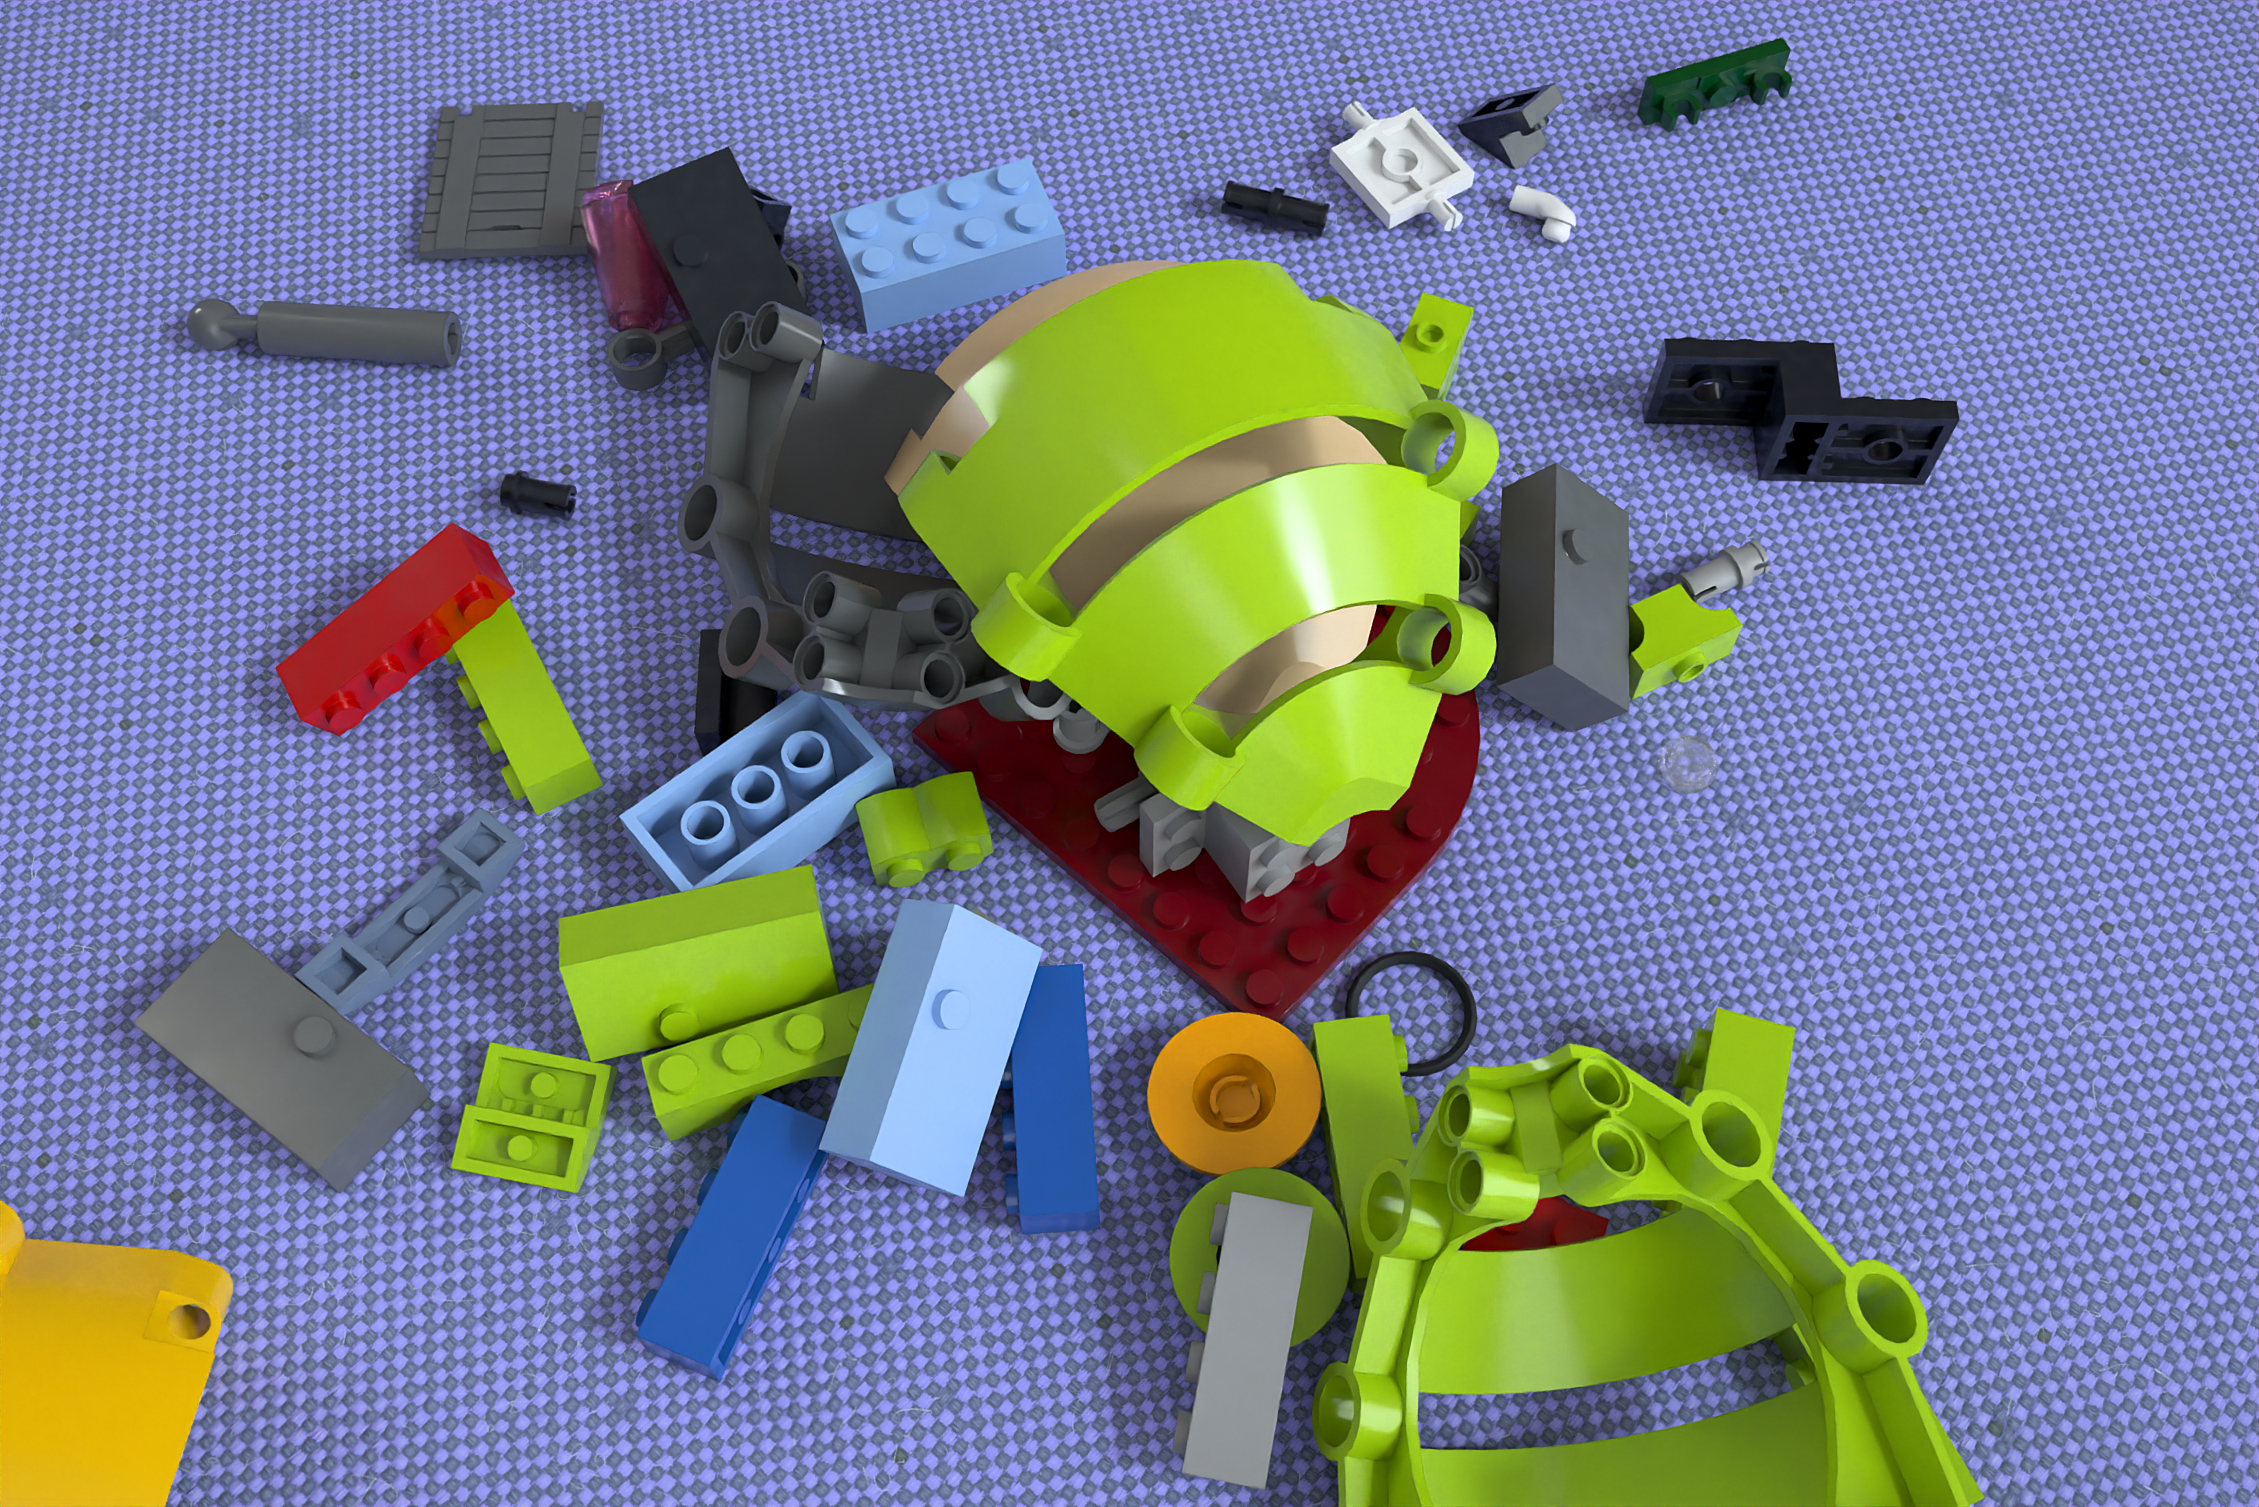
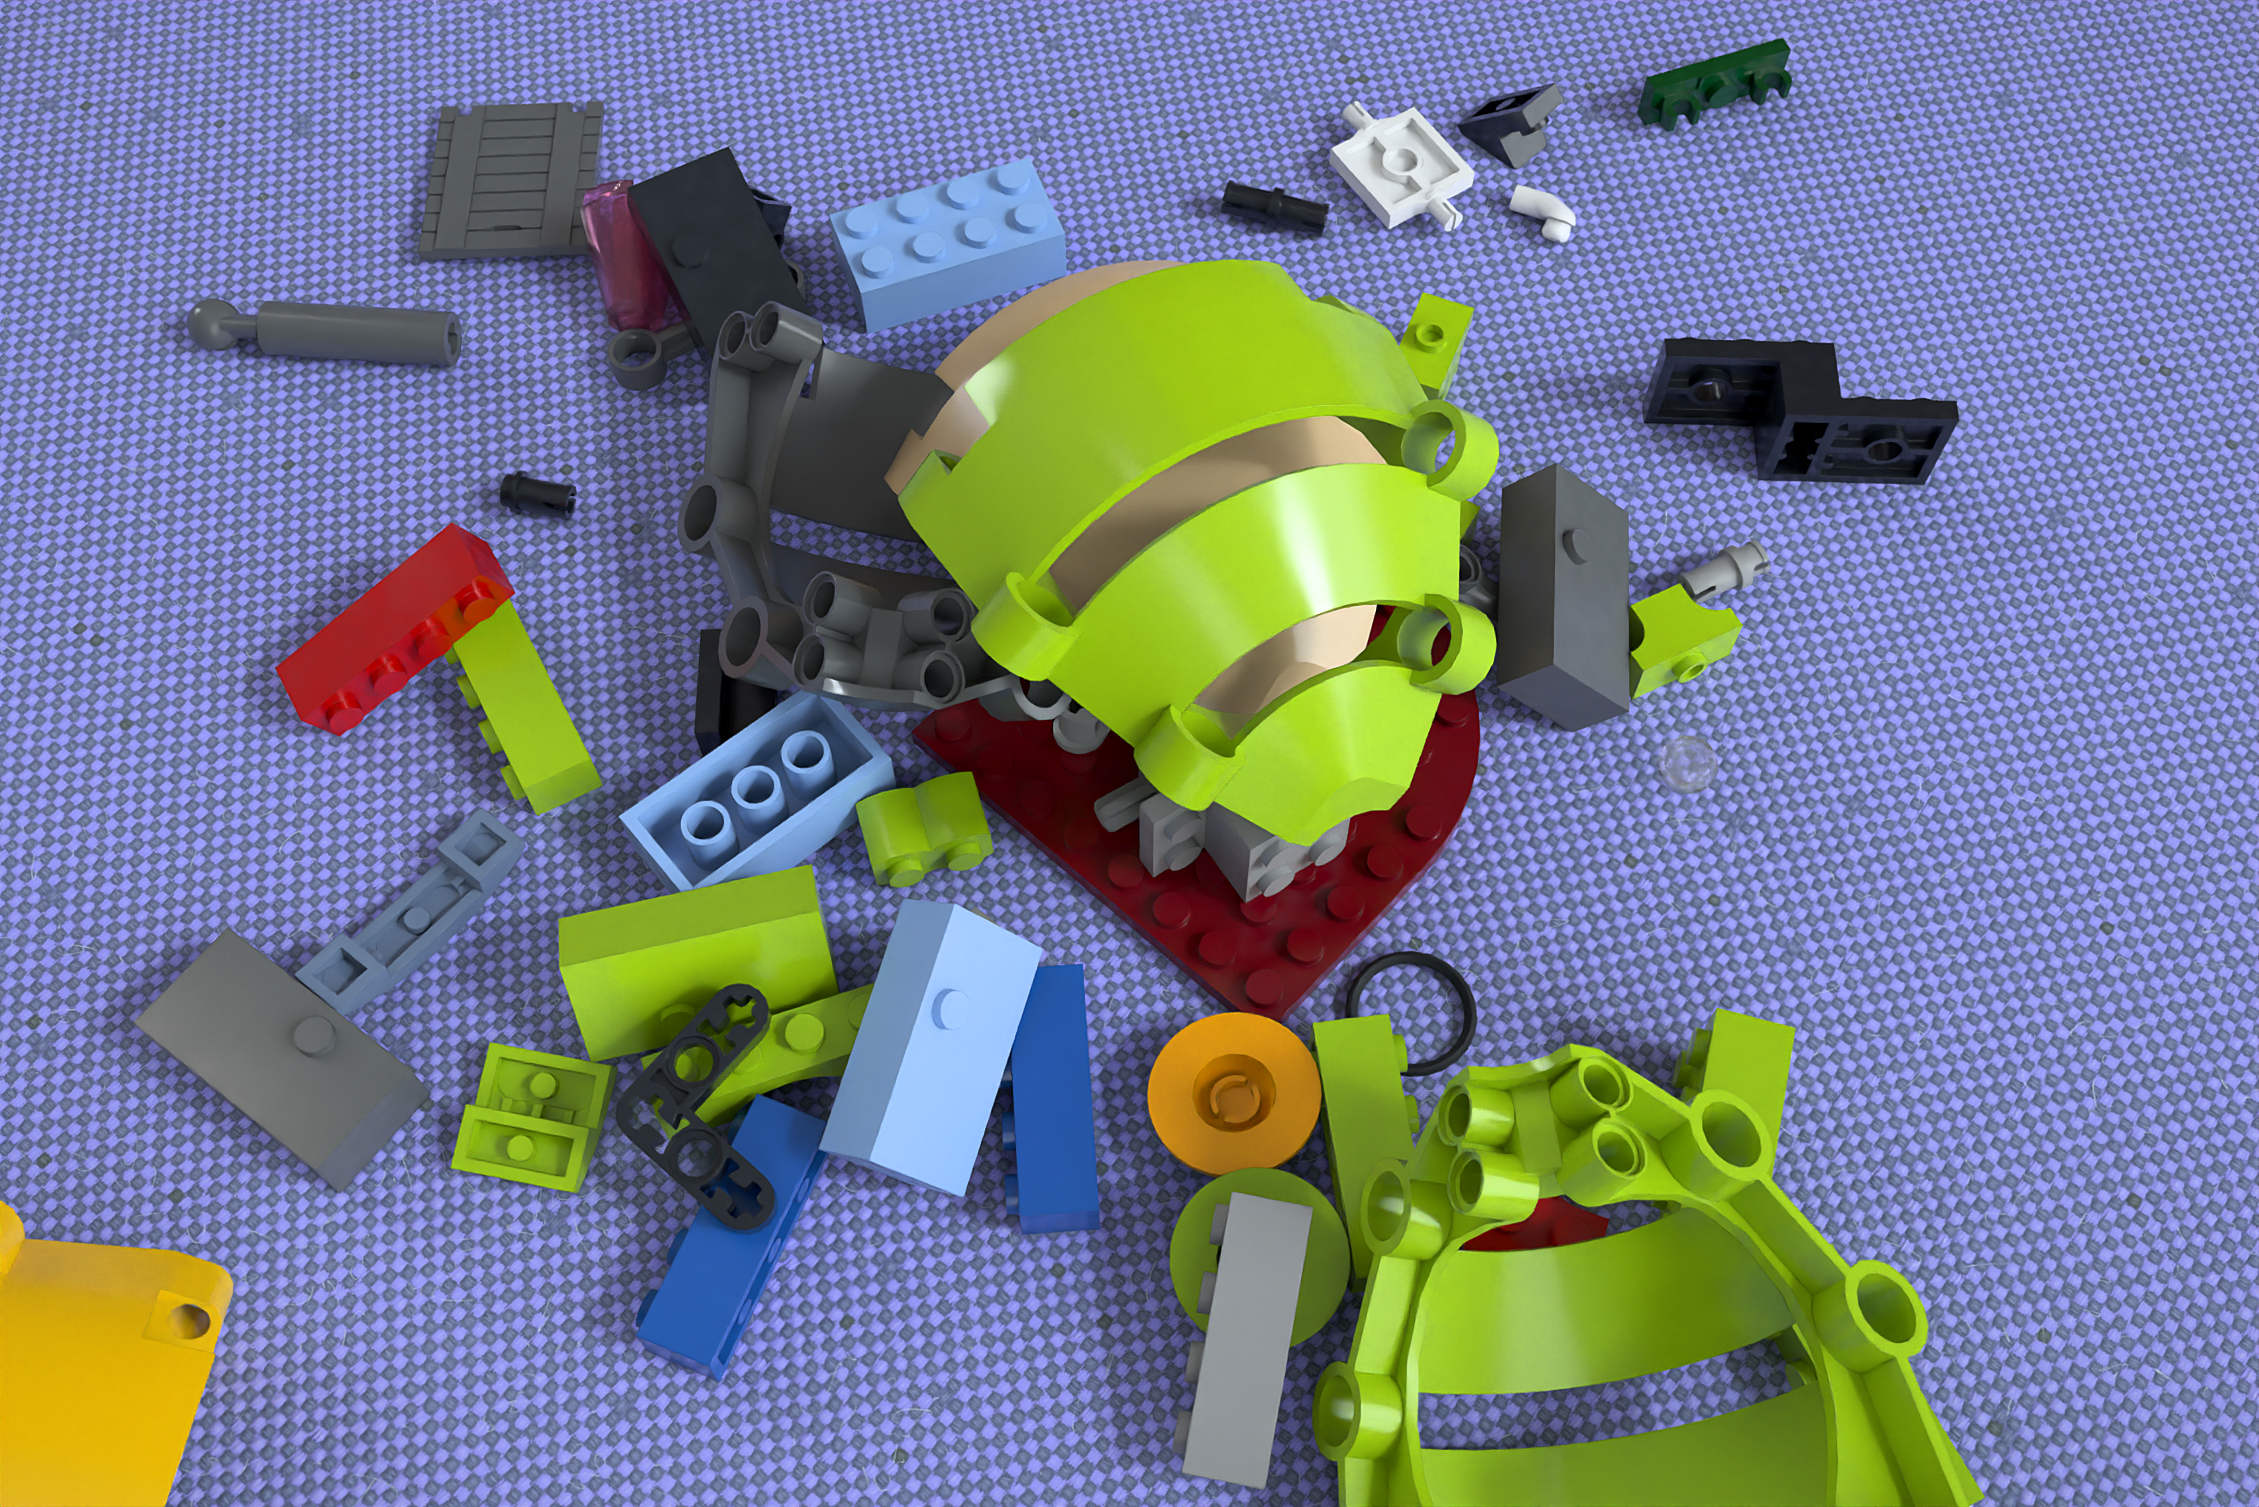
none -> black beam [615,983,778,1235]

